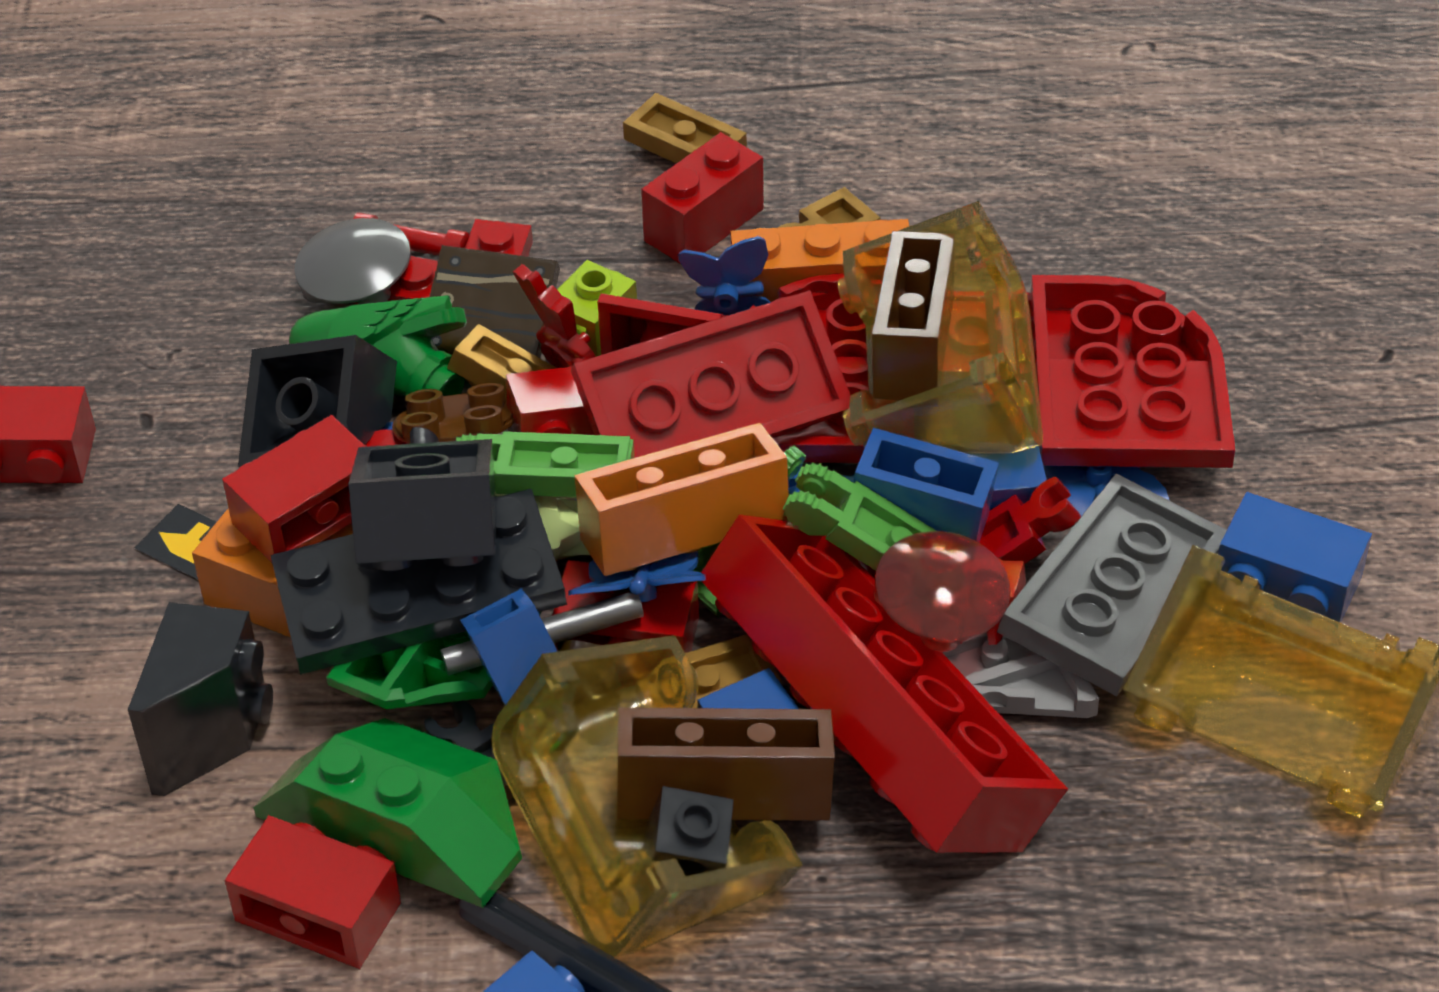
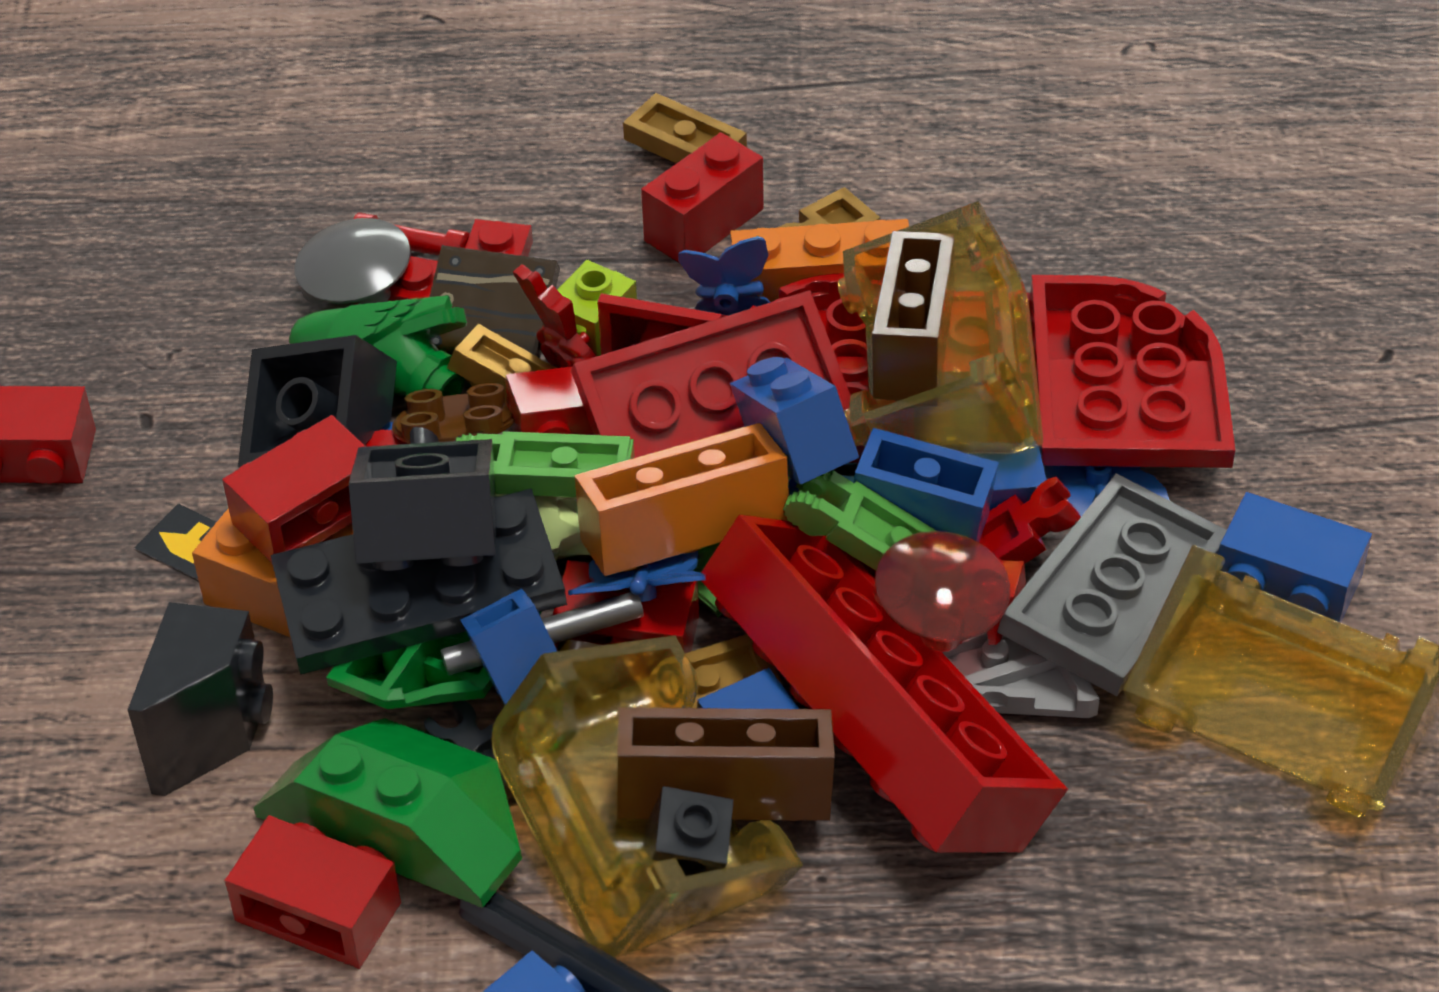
none -> blue brick [730,357,859,485]

